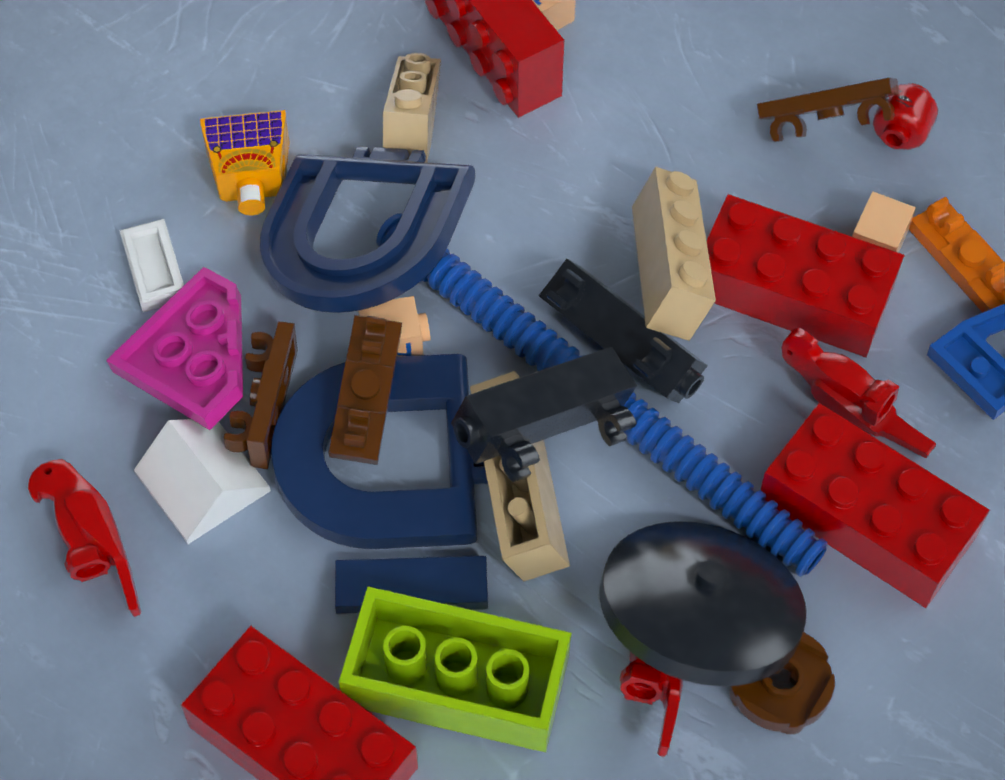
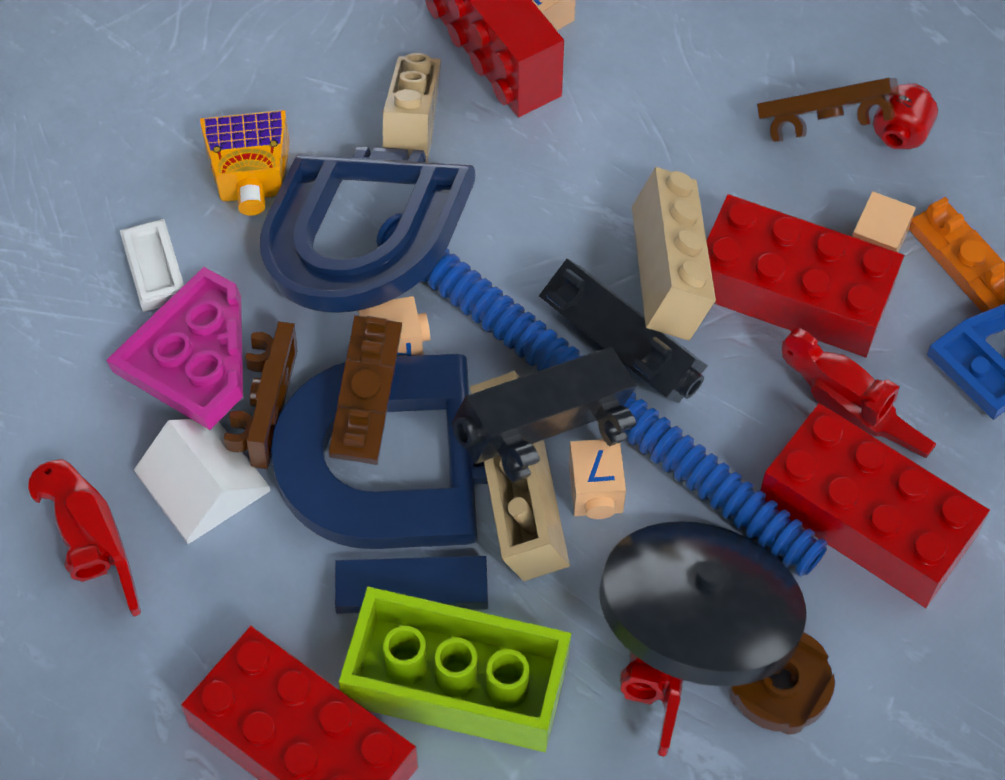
none -> light nougat brick [569,439,626,519]

